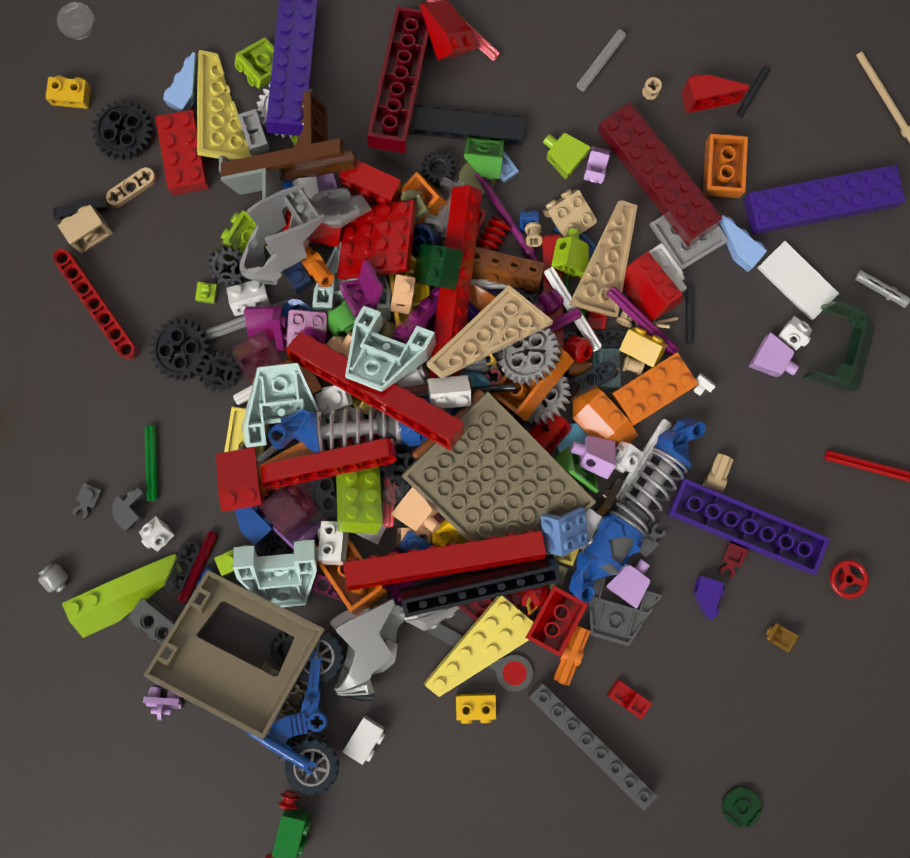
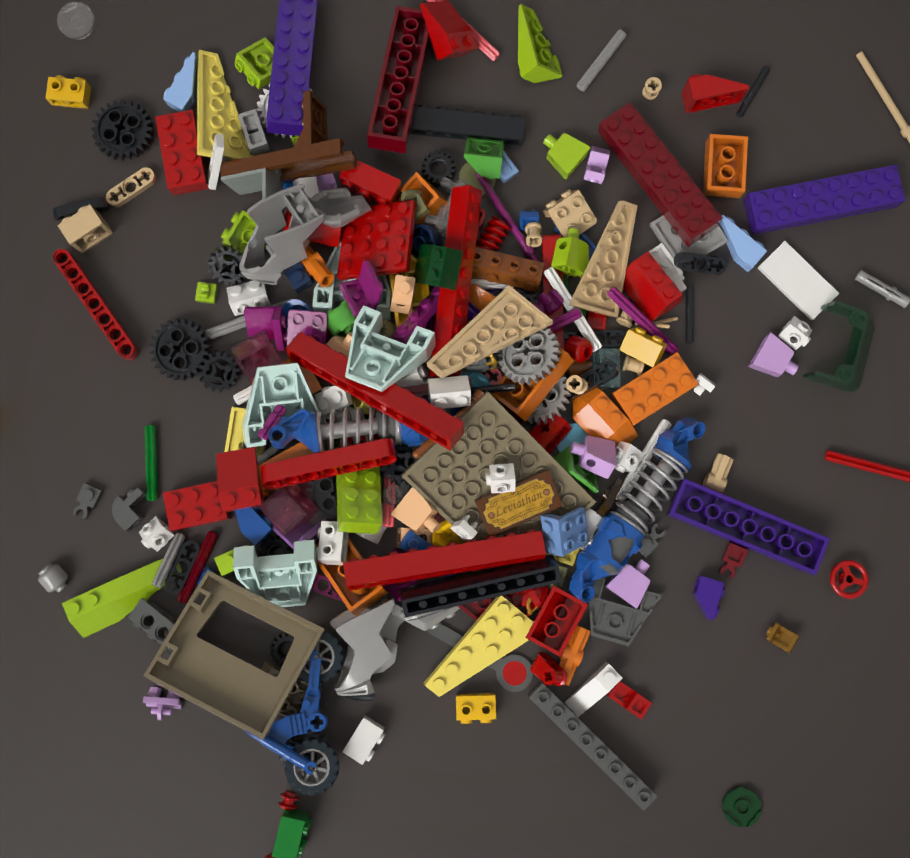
none -> light grey axle [152,533,185,588]
none -> red brick [163,481,232,531]
none -> white tile [207,134,224,190]
none -> magenta axle [258,405,287,440]
none -> white tile [450,515,478,541]
none -> tile [474,469,563,537]
none -> white brick [486,463,515,493]
none -> lime wedge [518,4,563,83]
none -> red piece [530,652,567,686]
none -> white slope [564,662,622,717]
none -> tan bush [566,375,588,395]
none -> black beam [674,252,727,275]

